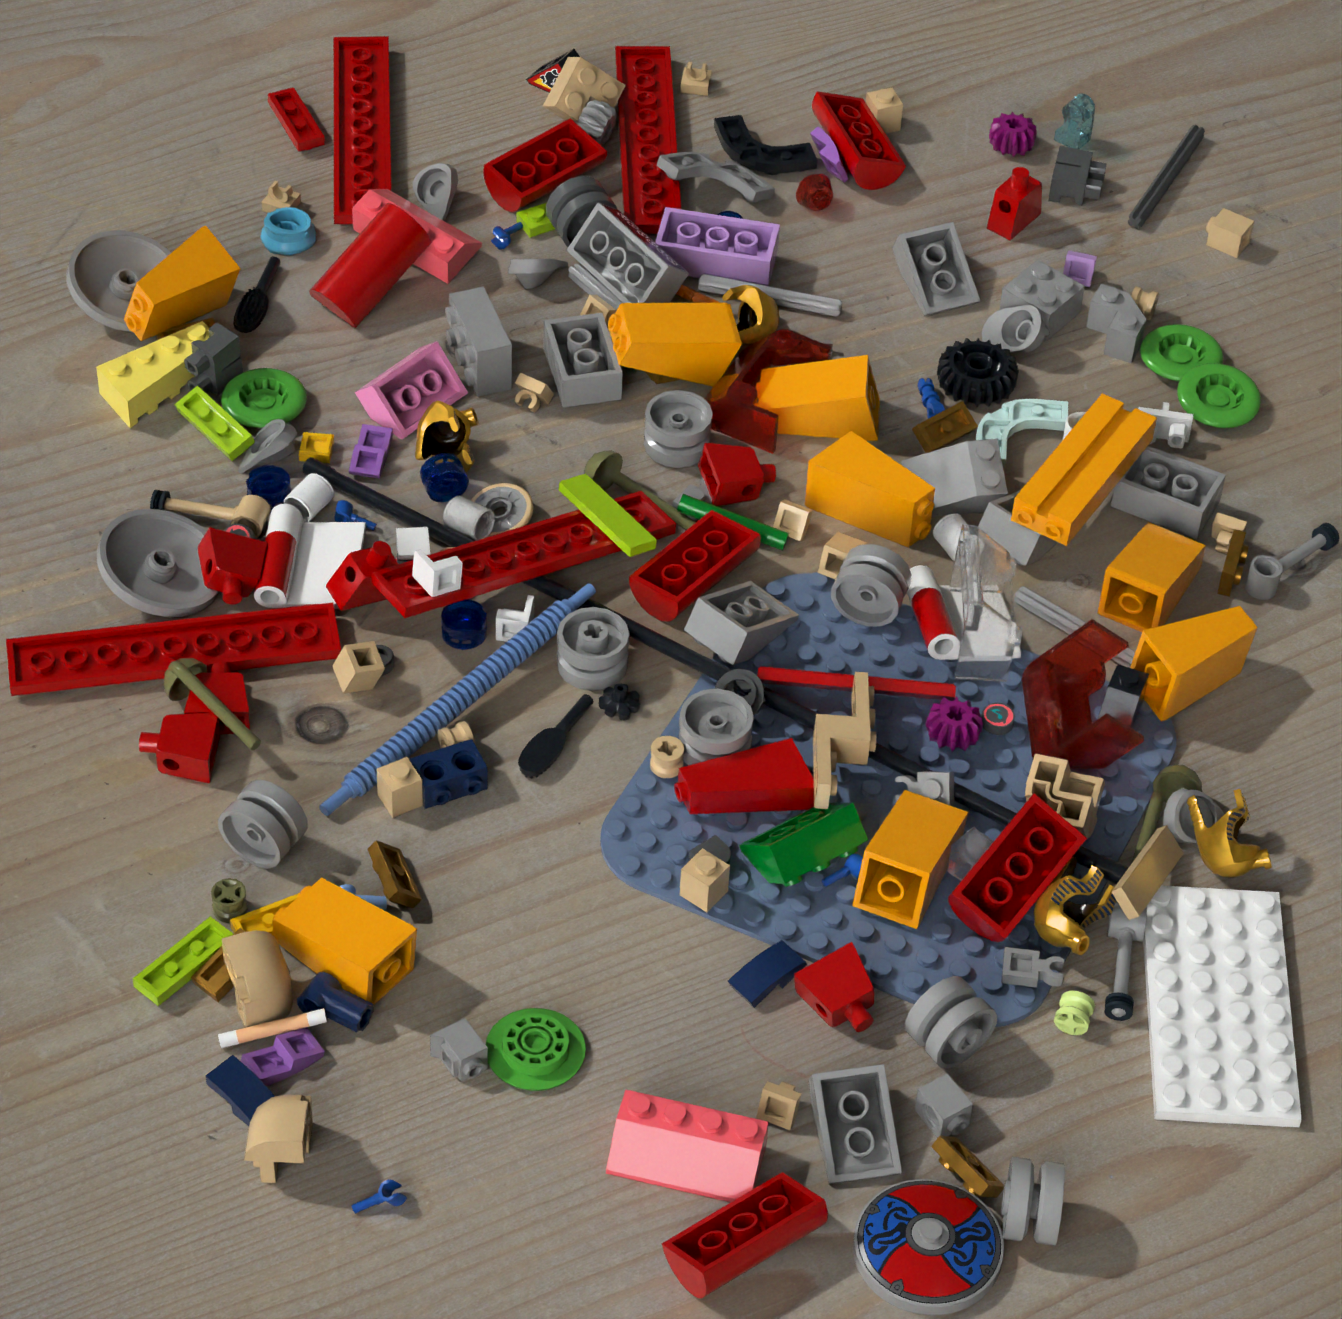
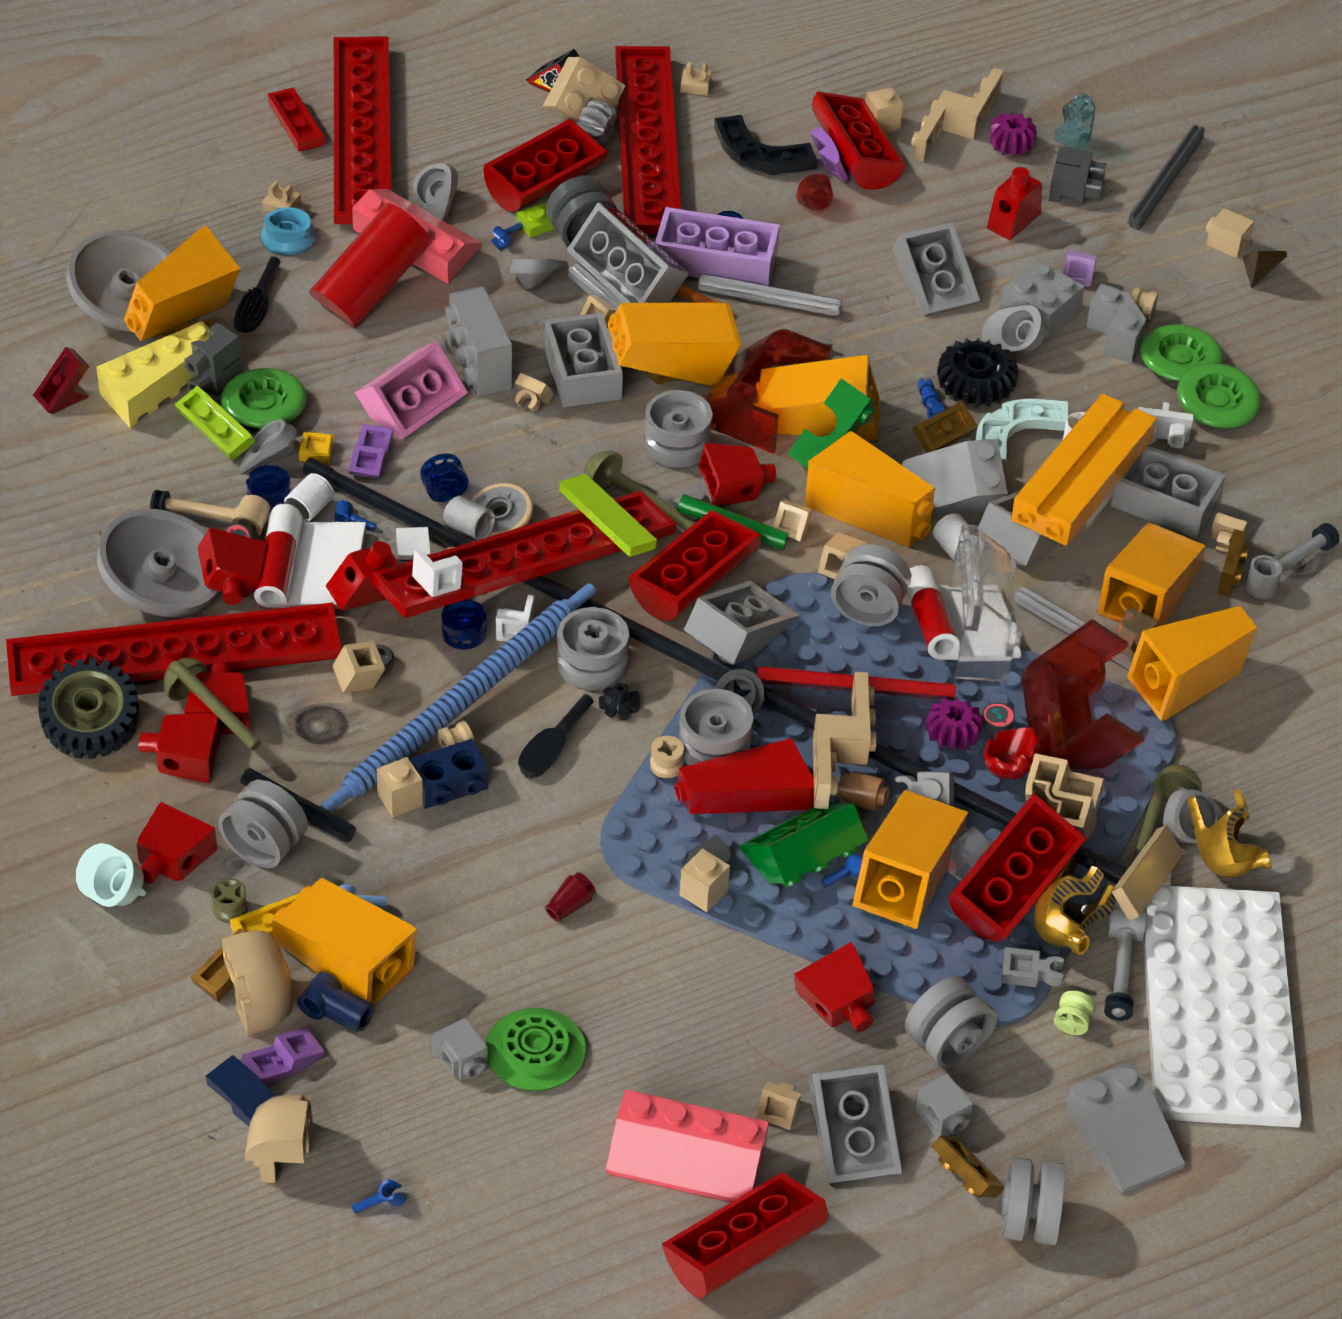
lime plate [133,916,233,1006] -> none
light nougat bar [218,1008,327,1048] -> none
pearl gold plate [367,840,422,908] -> none
piece [415,401,479,472] -> none
light grey plate [656,152,775,202] -> none
pearl gold piece [722,285,780,344] -> none
dark blue slope [728,940,807,1008] -> none
dish [853,1179,1004,1315] -> none
slope [1093,664,1149,745] -> none
none -> dark red slope [33,347,90,414]
none -> wheel [38,658,139,759]
none -> light aqua piece [76,843,147,907]
none -> red torso [136,802,217,884]
none -> black axle [240,768,356,842]
none -> dark red cone [544,872,596,922]
none -> green arch [788,378,876,469]
none -> medium nougat brick [837,771,890,812]
none -> tan bracket [911,67,1004,163]
none -> red hair [983,727,1042,780]
none -> light grey slope [1065,1061,1185,1194]
none -> dark tan leg [1111,607,1159,657]
none -> dark brown slope [1243,251,1287,288]

